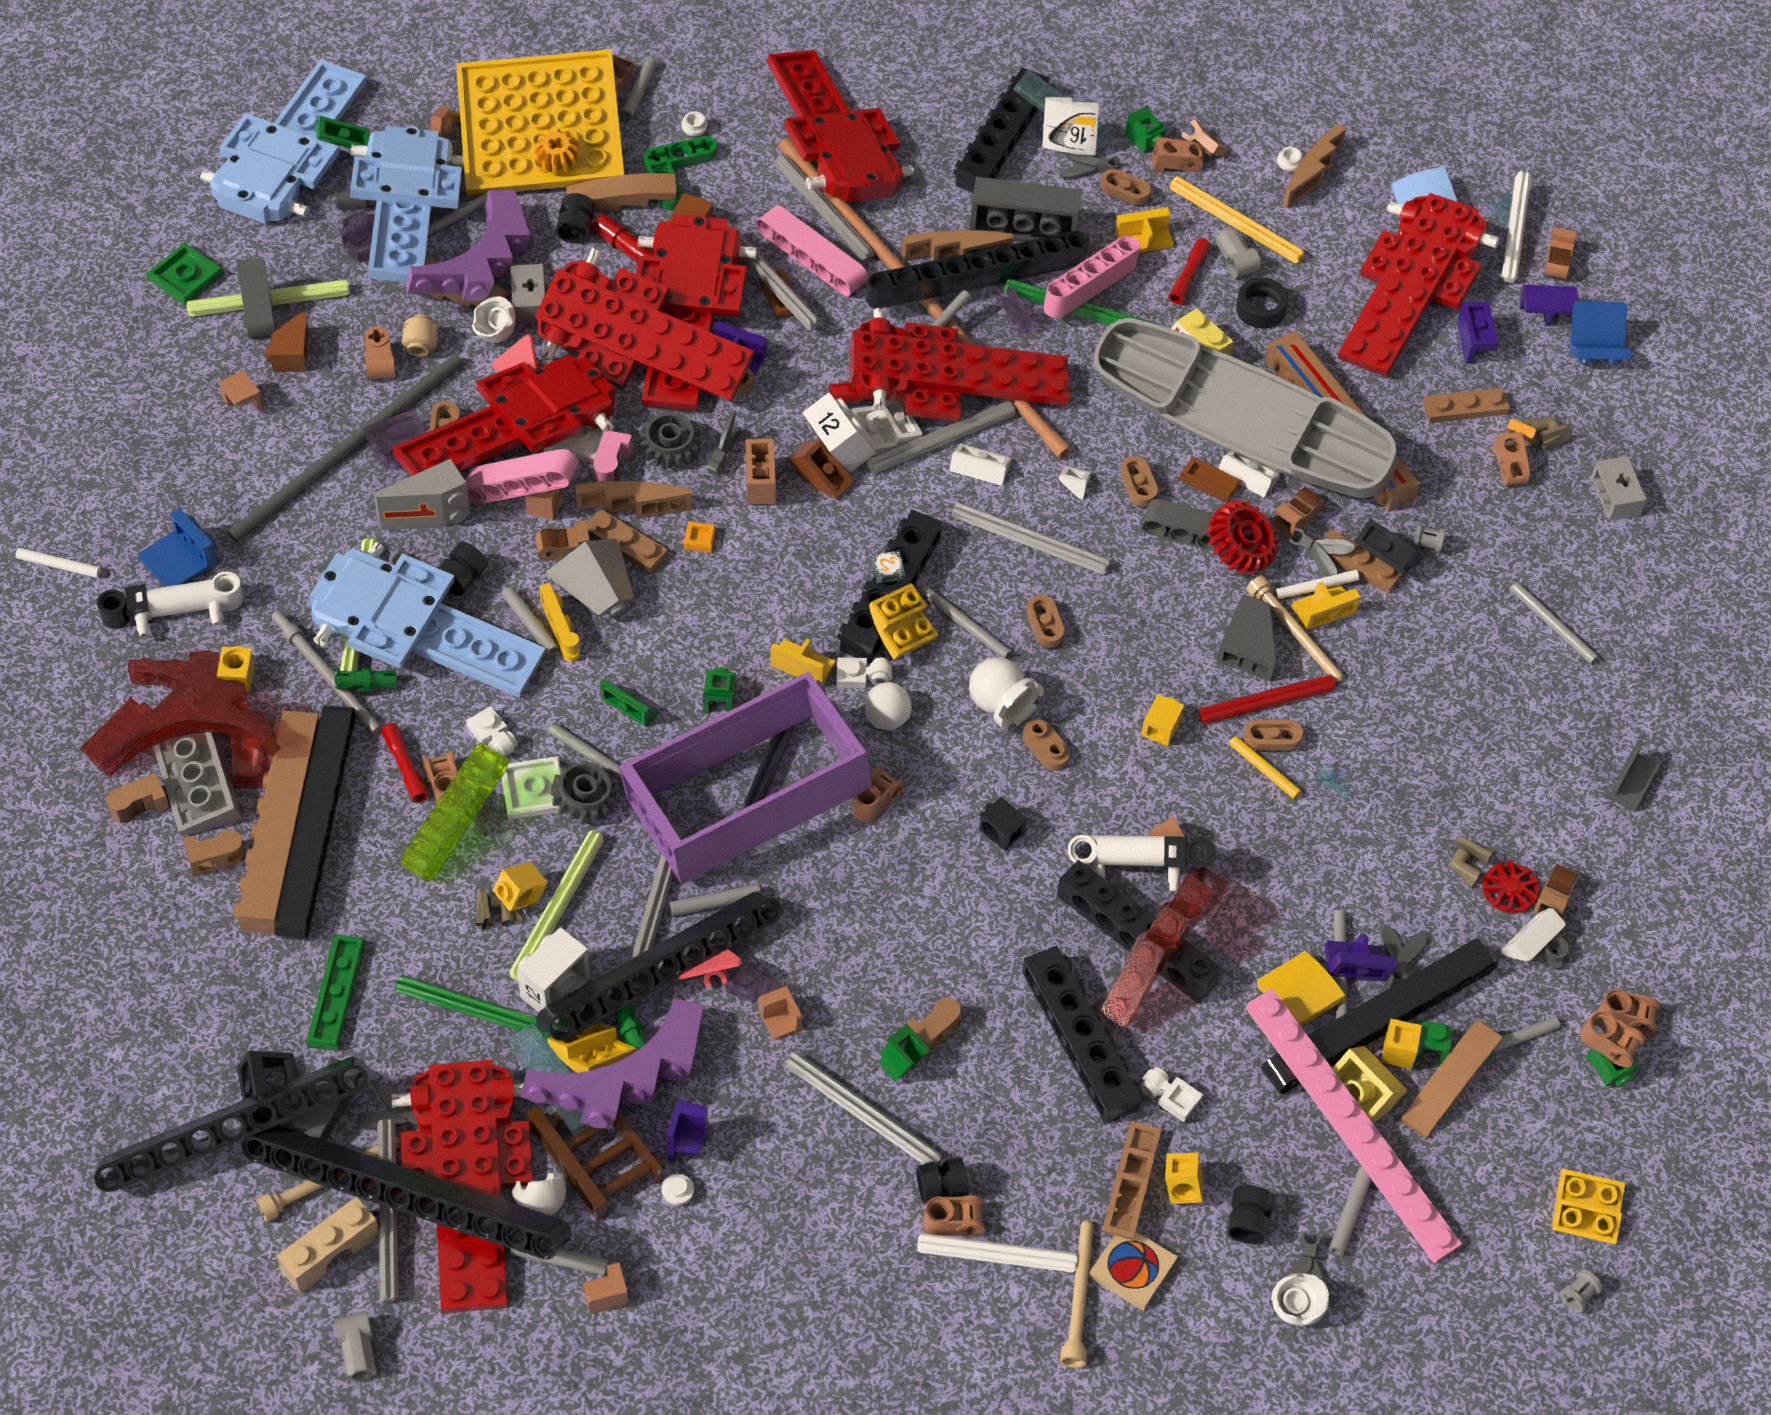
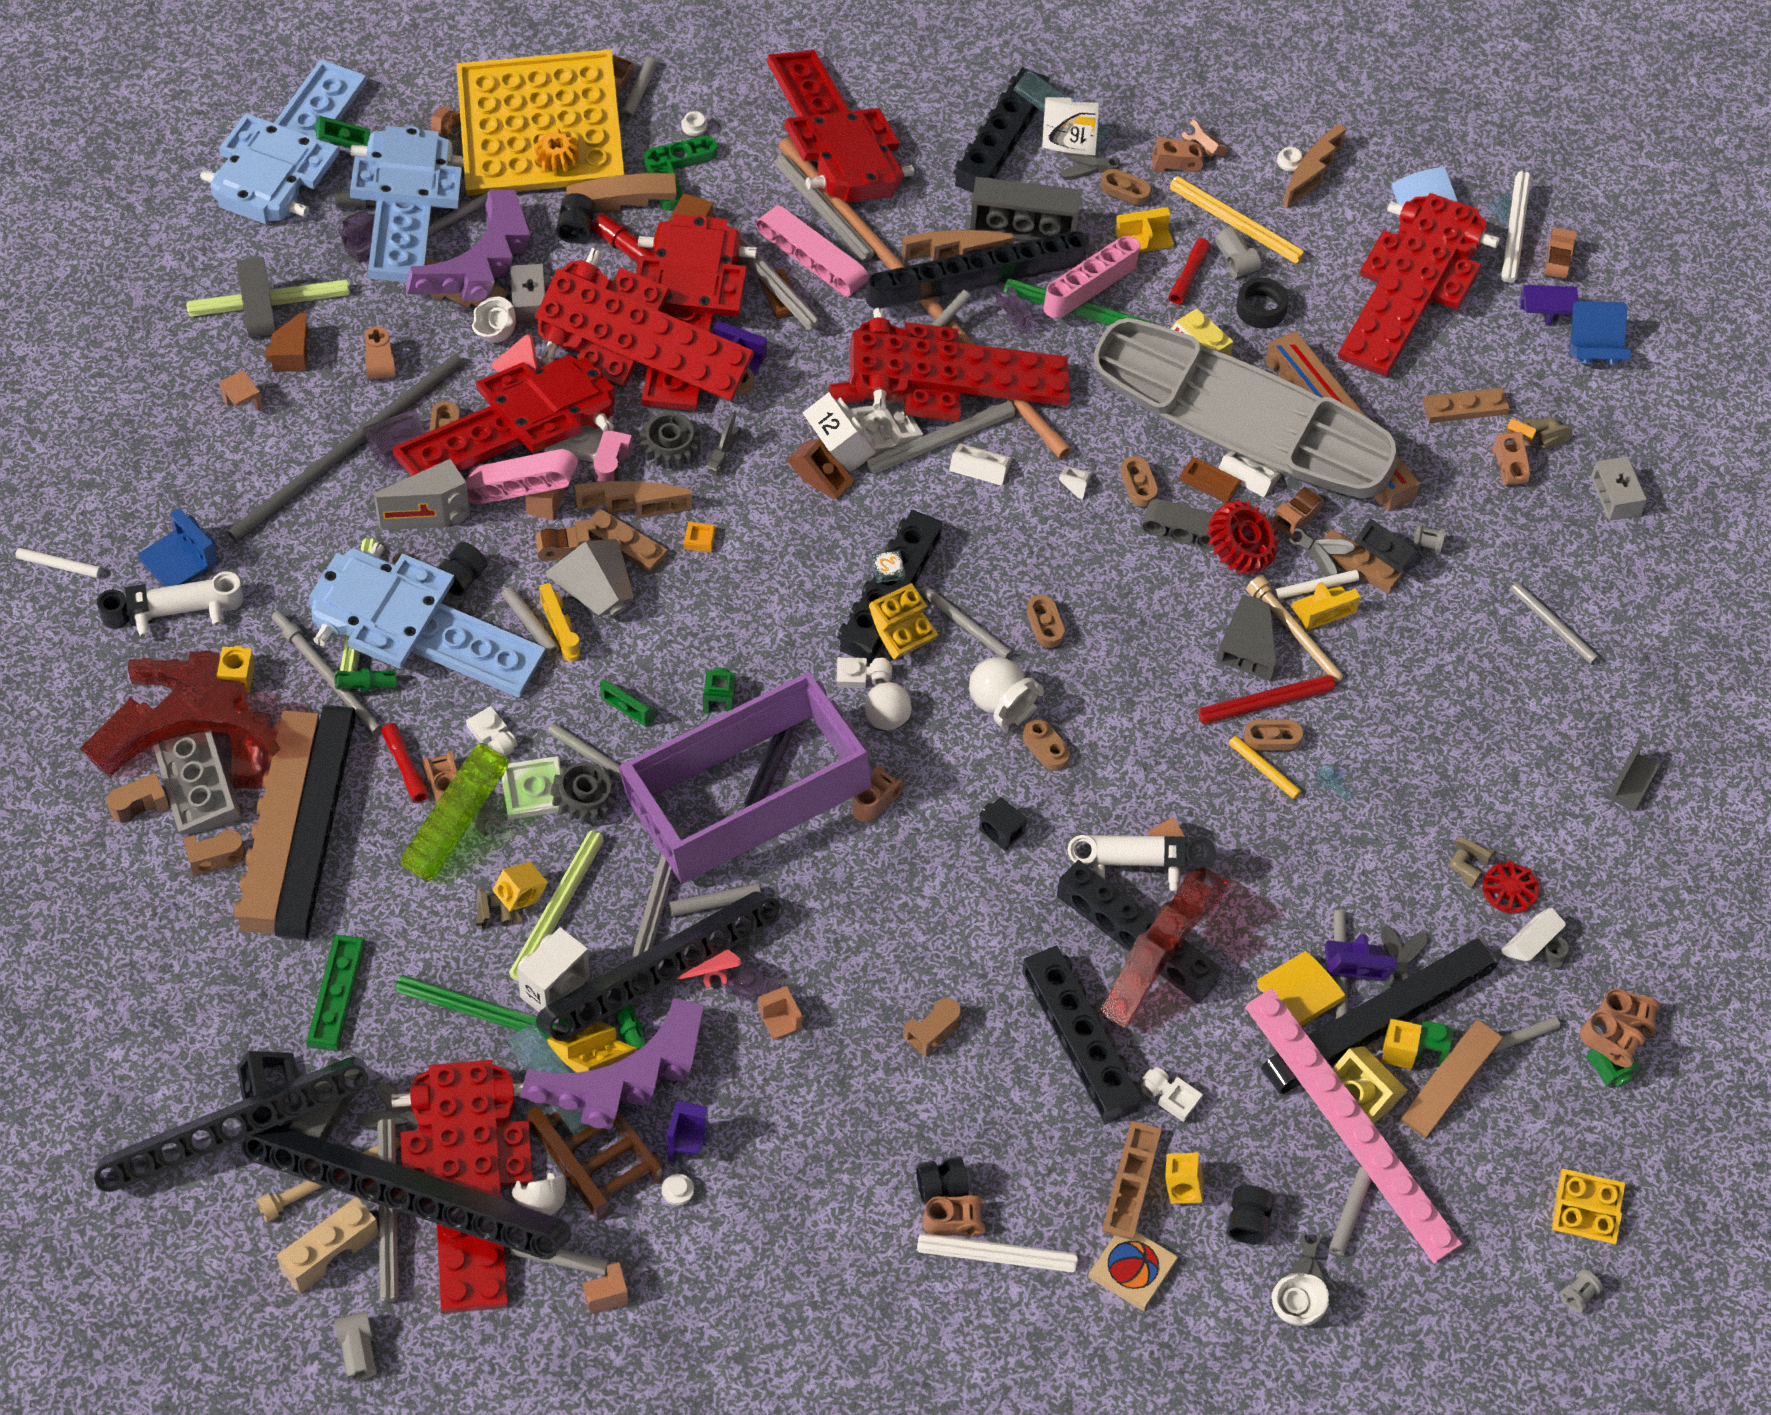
green tile [146,242,224,306] -> none
tan head [401,314,439,357] -> none
nougat brick [745,439,776,504] -> none
yellow panel [770,638,835,685] -> none
light grey axle [786,1052,942,1165] -> none
green window [878,1024,930,1082] -> none
light grey axle [952,502,1110,574] -> none
tan piece [1060,1220,1093,1368] -> none
green window [1125,105,1167,154] -> none
yellow brick [1141,694,1184,746] -> none
dark purple panel [1457,302,1498,364] -> none
leg [1533,864,1579,917] -> none

